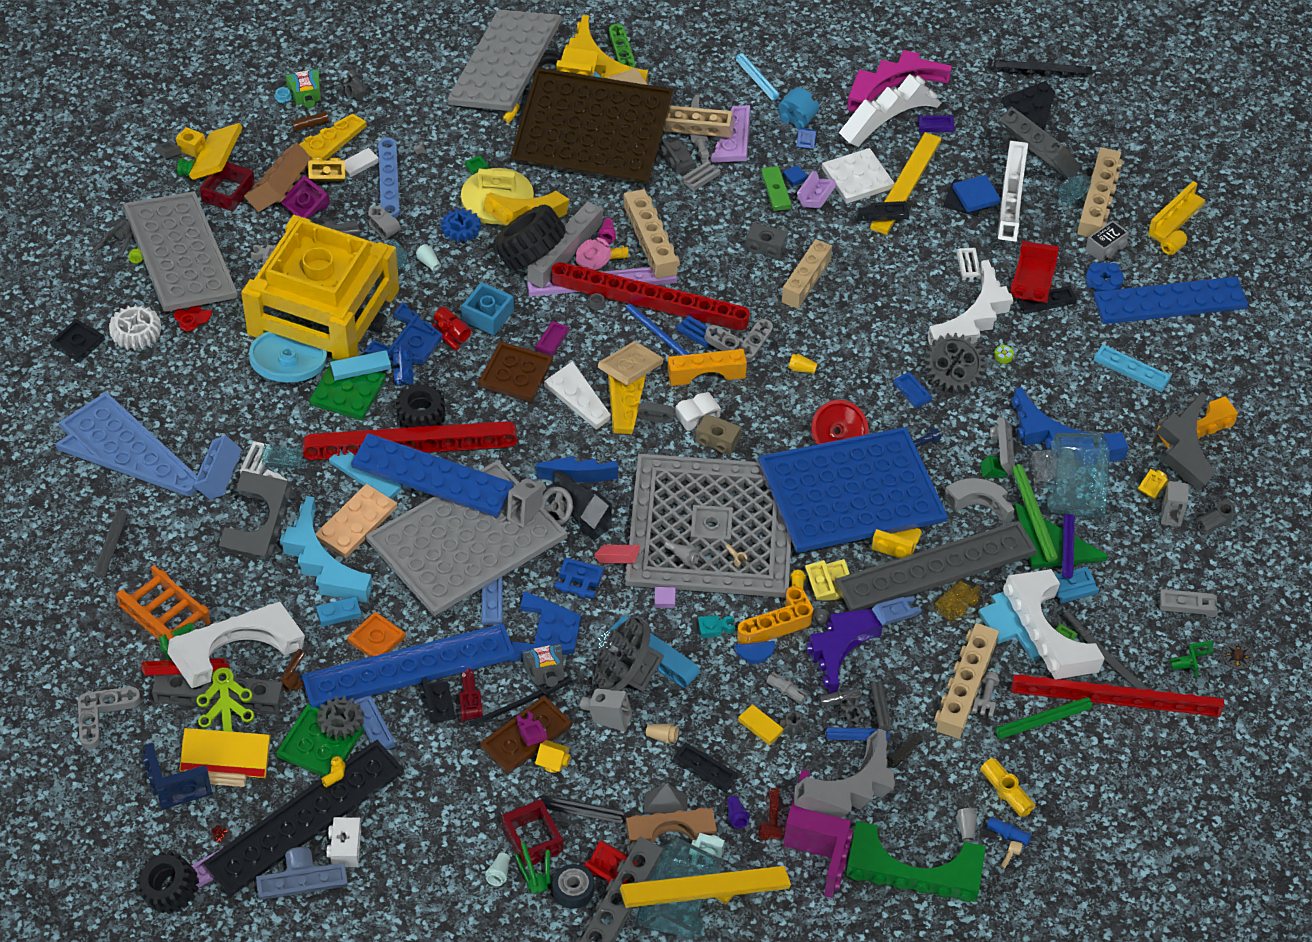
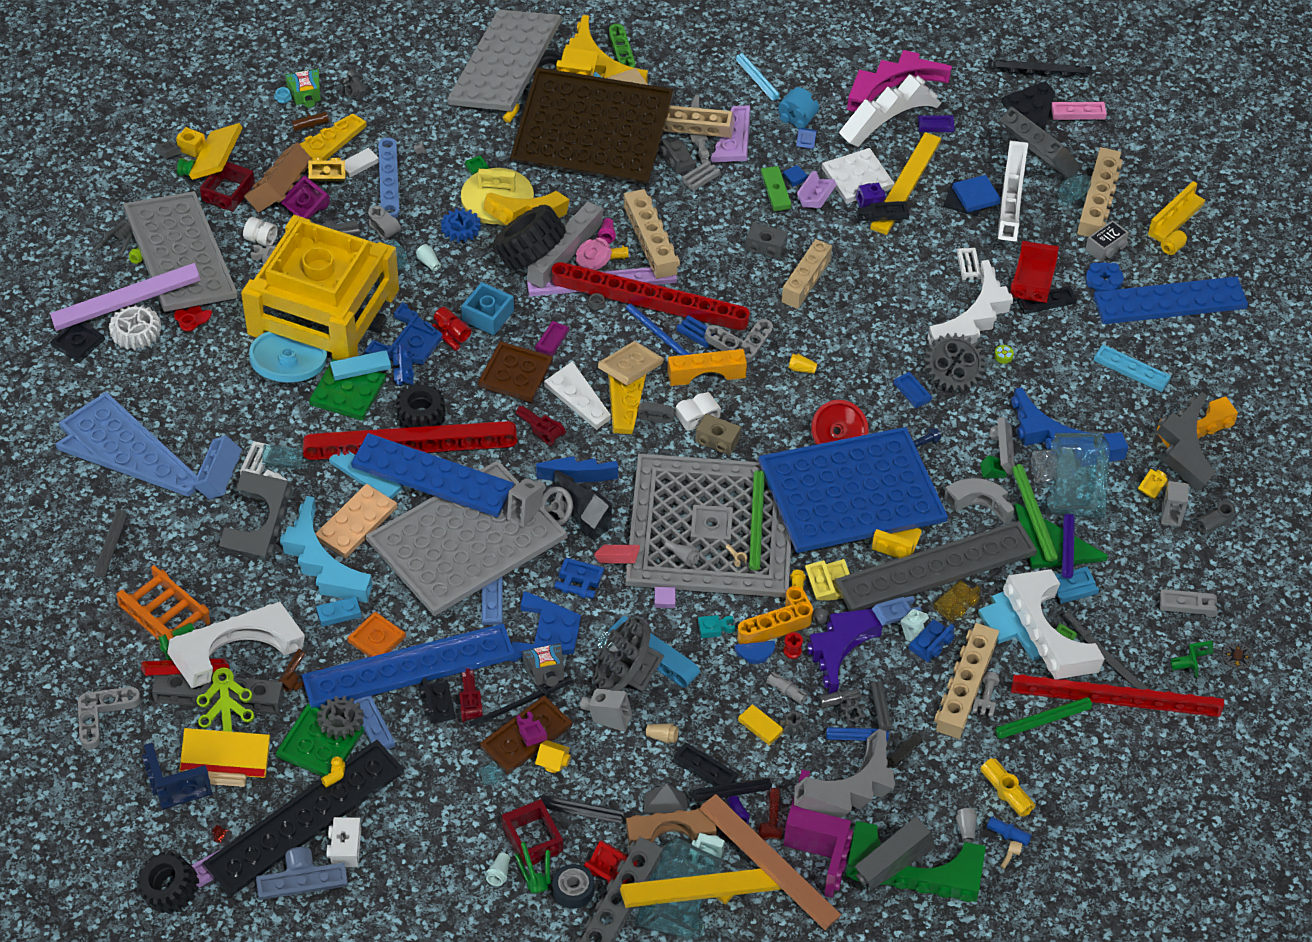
none -> lavender tile [50,263,201,331]
none -> white wheel [243,217,278,247]
none -> clear light blue plate [478,762,503,785]
none -> dark red connector [515,406,566,446]
none -> black axle [692,777,772,802]
none -> nougat tile [700,795,841,930]
none -> bright green axle [749,470,765,570]
none -> red bush [783,632,803,659]
none -> dark purple brick [855,182,886,208]
none -> dark grey slope [855,816,936,889]
none -> light aqua bracket [900,609,929,642]
none -> blue bracket [908,619,955,662]
none -> bright pink plate [1051,102,1107,120]

